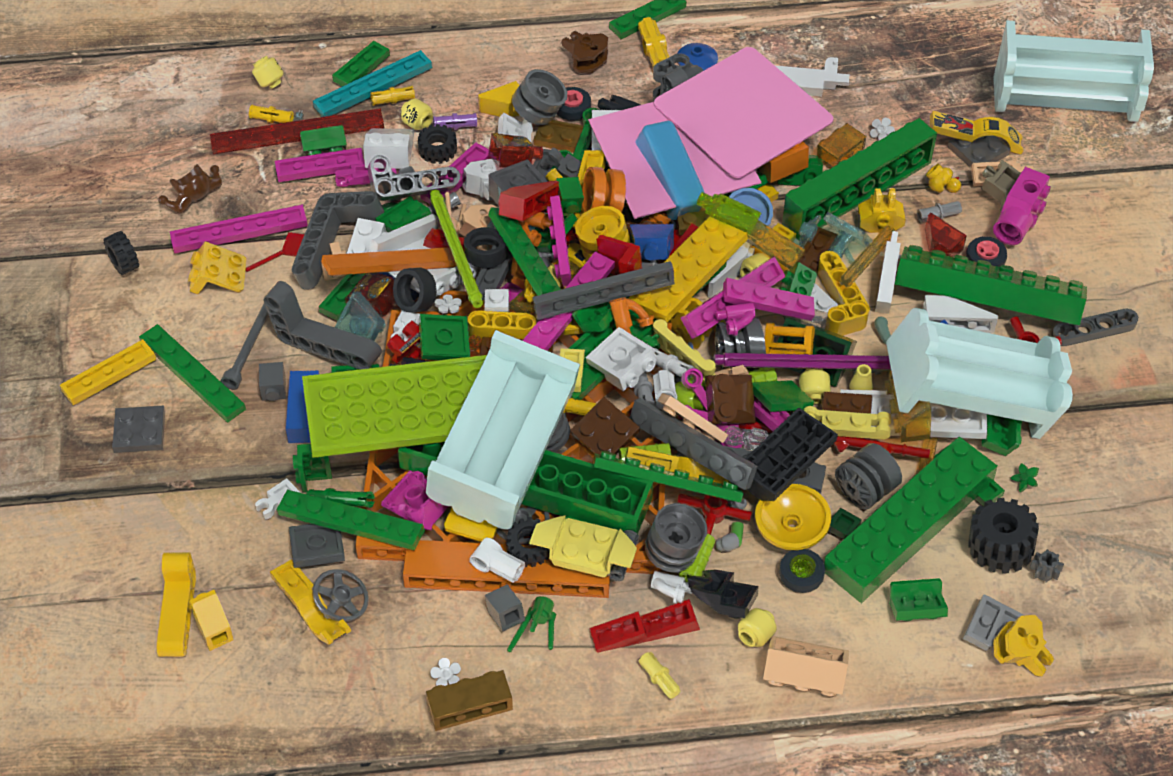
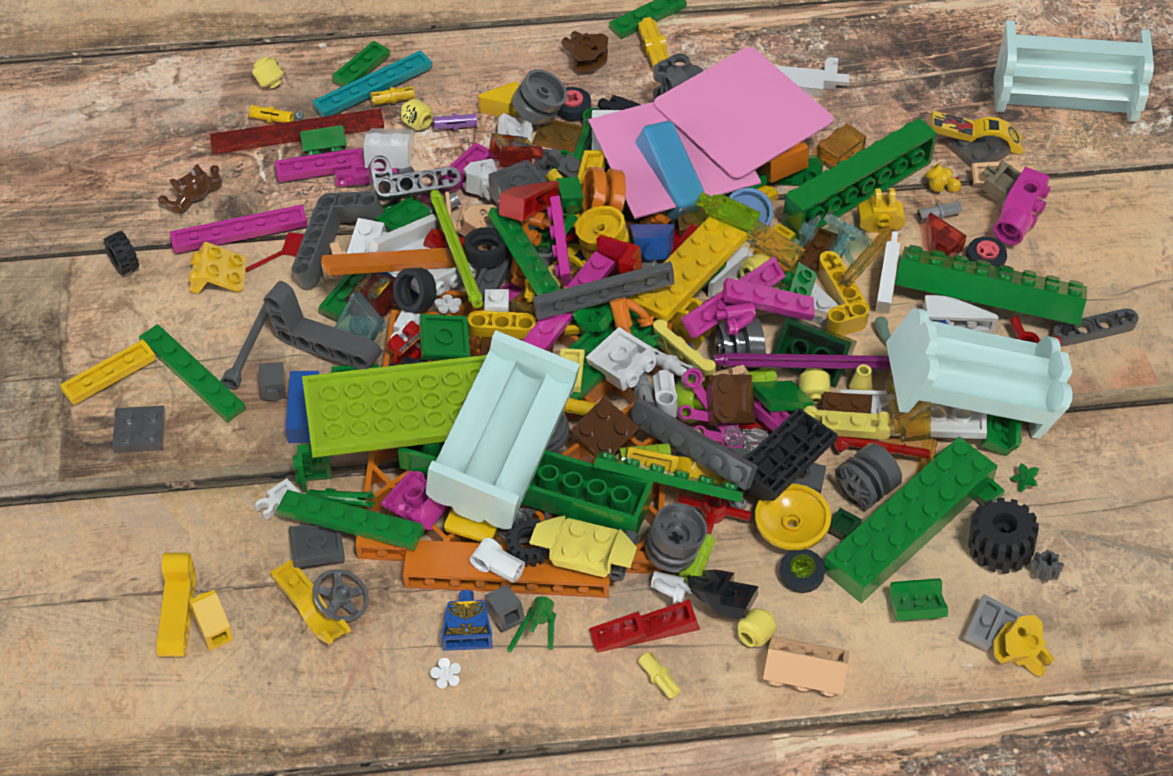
black tyre [418,124,457,164] -> none
pearl gold brick [426,670,513,731] -> none
light nougat plate [658,393,728,443] -> none
blue dish [677,43,718,70] -> none
light grey arm [716,522,744,552] -> none
light orange plate [765,323,815,369] -> none
white plant [870,118,895,140] -> none
none -> blue torso [442,590,493,651]

